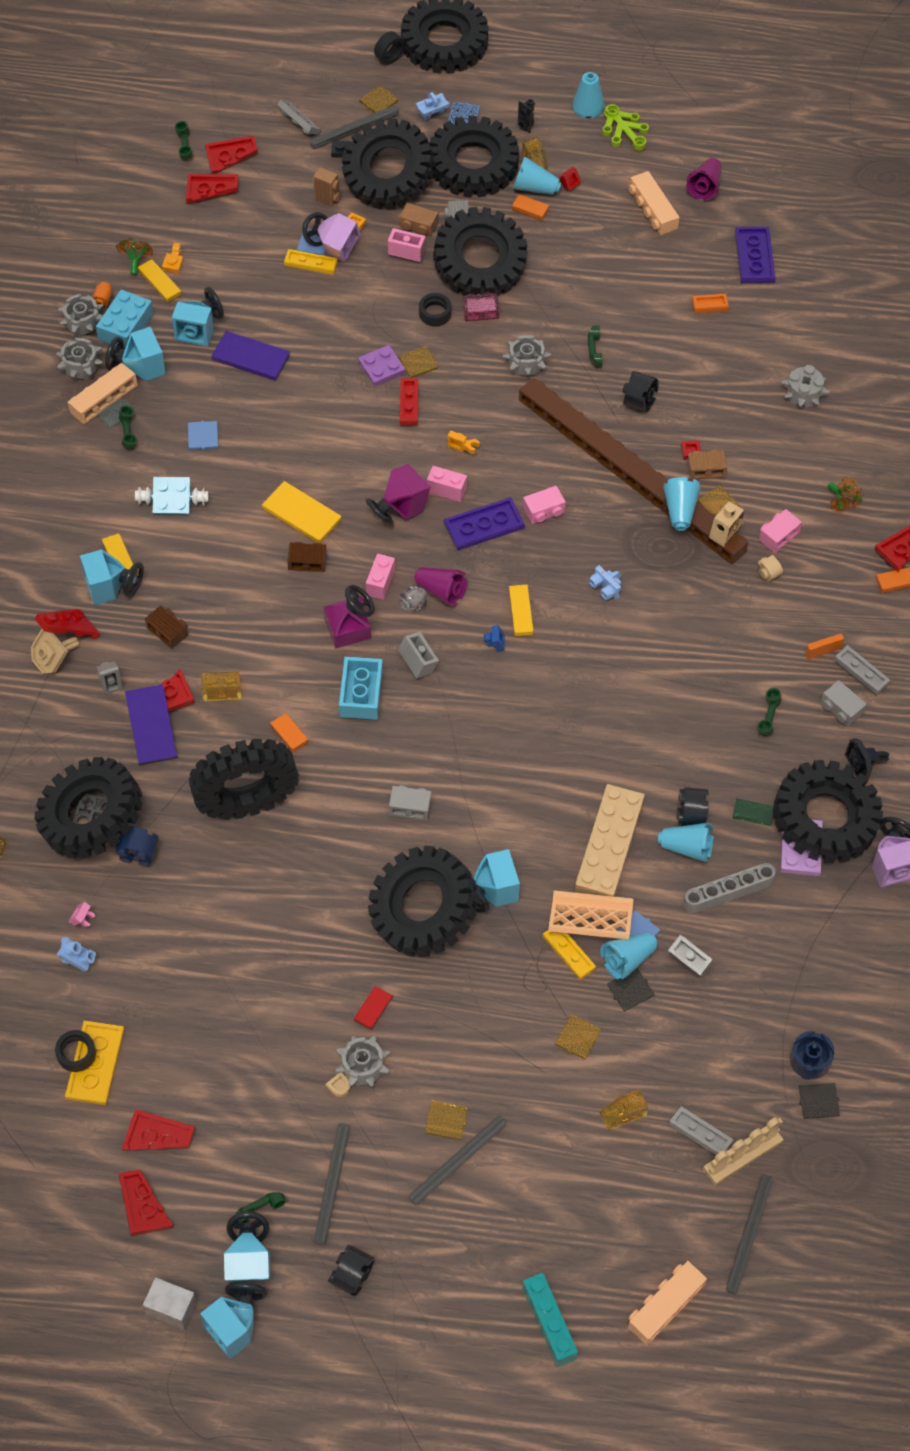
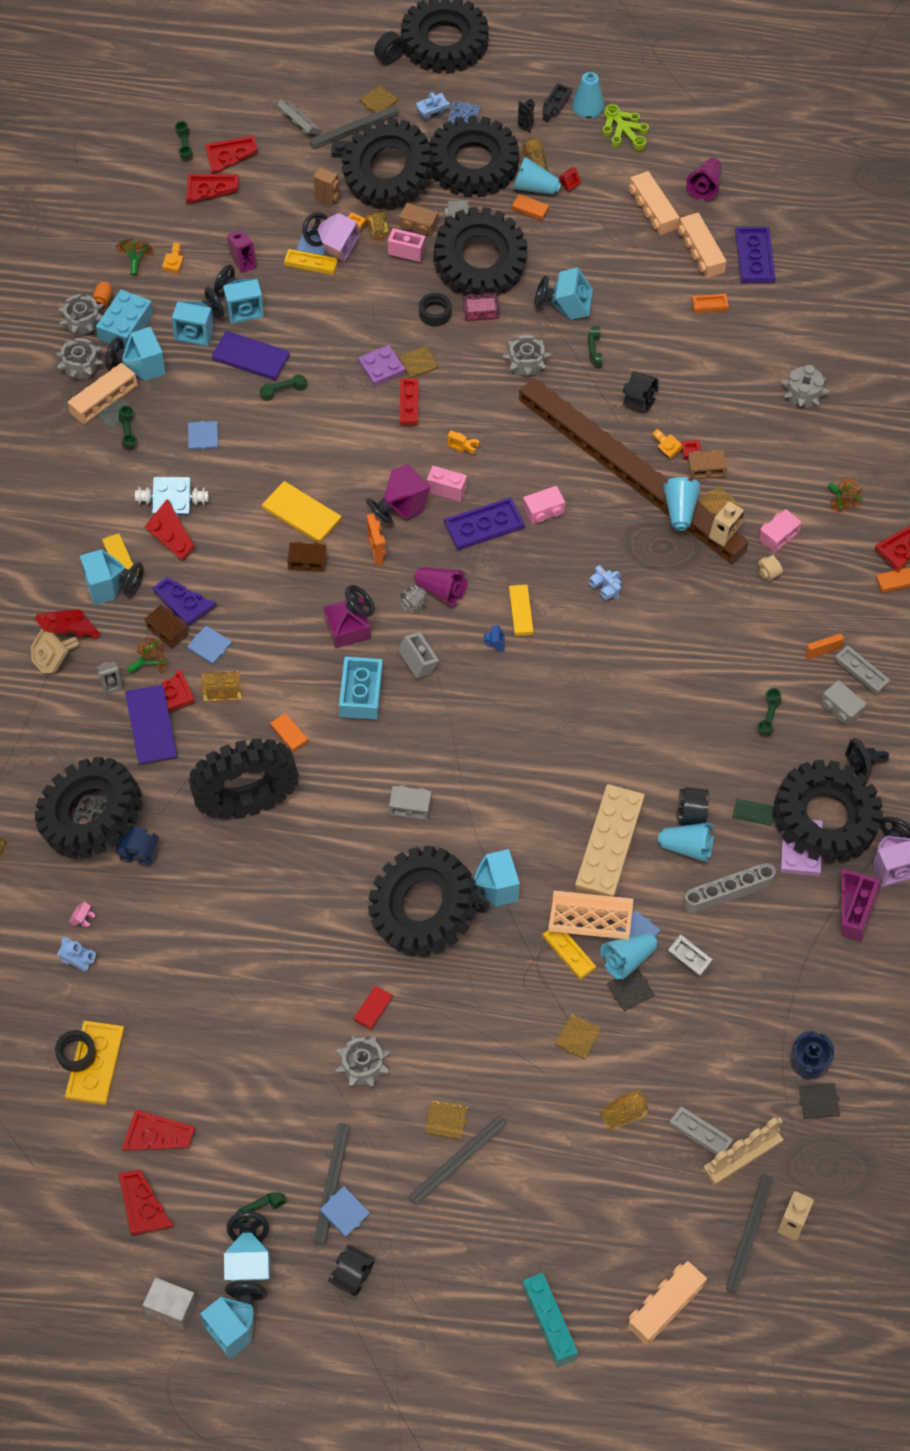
yellow tile [138,259,182,303] -> none
tan tile [325,1072,350,1097] -> none
bright pink brick [366,554,395,600] -> none
none -> clear orange plant [127,637,167,674]
none -> red wing [144,499,195,561]
none -> dark purple wing [152,577,217,626]
none -> medium blue piece [187,626,232,665]
none -> medium azure piece [214,265,264,324]
none -> magenta torso [227,231,257,273]
none -> dark green bar [260,374,307,401]
none -> medium blue piece [319,1186,370,1237]
none -> clear yellow slope [363,211,390,238]
none -> orange plate [367,514,386,565]
none -> medium azure piece [534,267,593,320]
none -> black hinge [542,83,572,122]
none -> light orange plate [652,429,684,459]
none -> light nougat brick [677,212,727,278]
none -> tan torso [777,1191,814,1241]
none -> magenta wedge [841,869,880,941]

